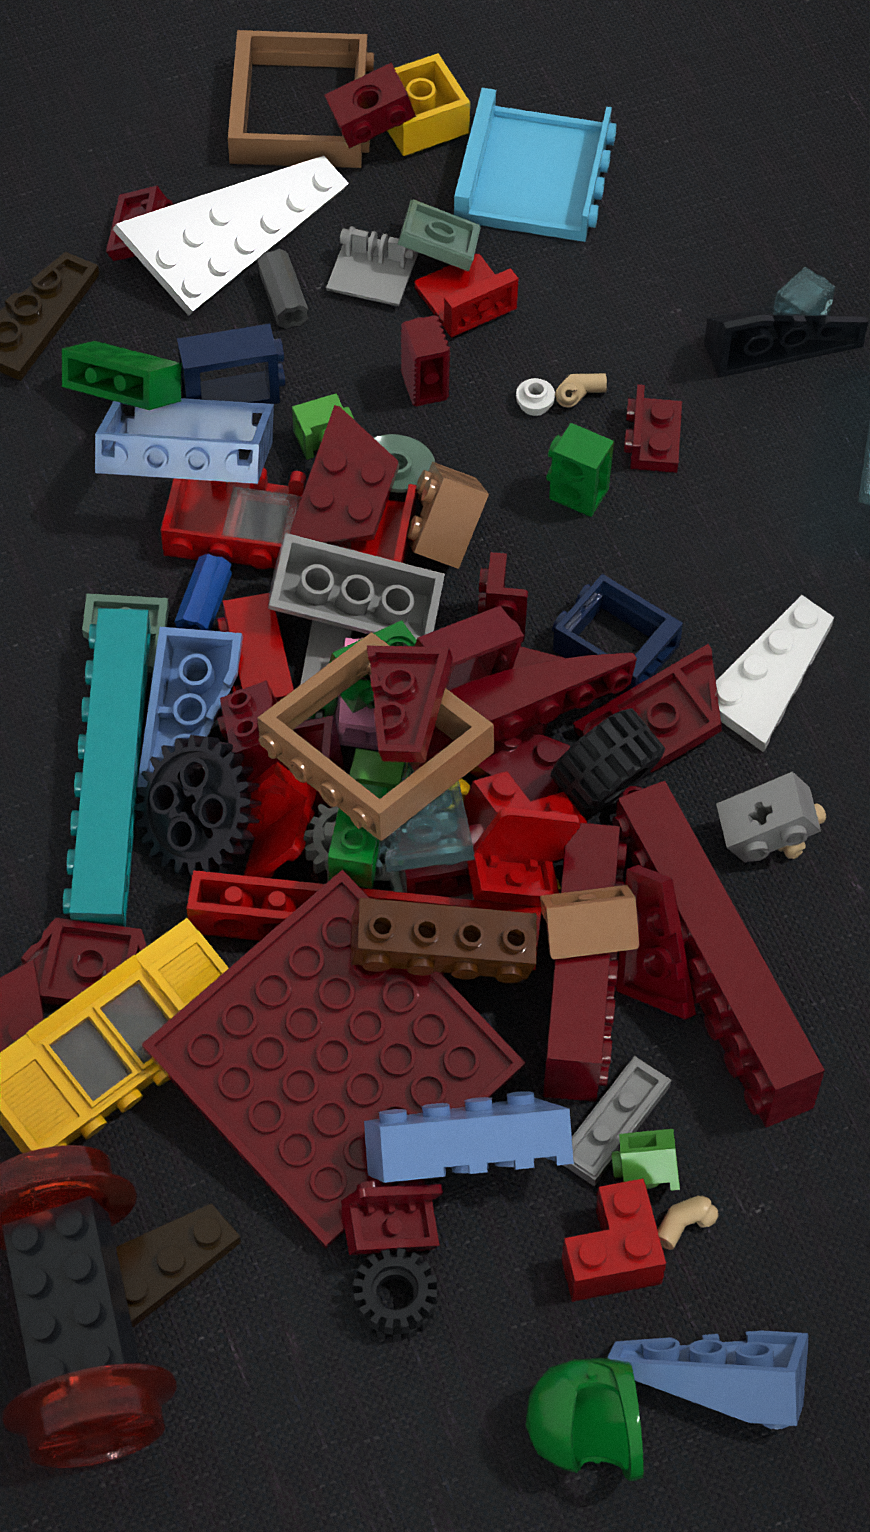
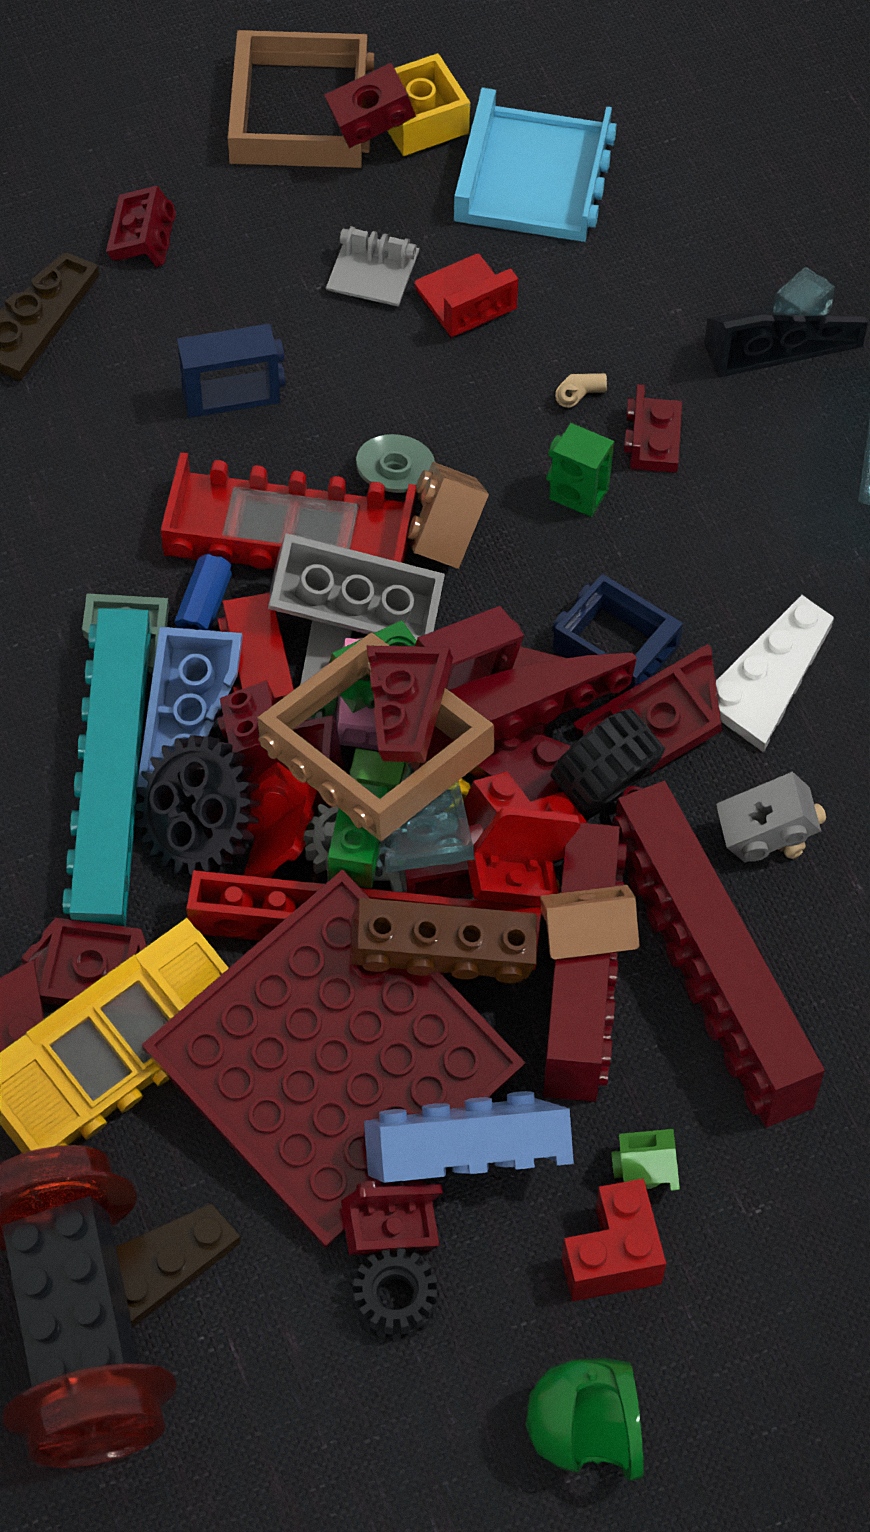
green brick [62,341,182,410] -> none
medium blue window [95,398,274,484] -> none
white wing [113,156,349,316] -> none
dark grey axle [257,249,309,329] -> none
dark red wing [289,405,399,545] -> none
bright green brick [292,393,354,460] -> none
sand green plate [398,199,481,271] -> none
dark red brick [400,315,450,407] -> none
dark red bracket [478,552,528,642] -> none
white plate [516,378,555,416] -> none
light grey tile [563,1056,671,1186] -> none
medium blue wedge [607,1331,808,1429] -> none
dark red wing [616,865,696,1019] -> none
tan arm [658,1196,718,1250] -> none

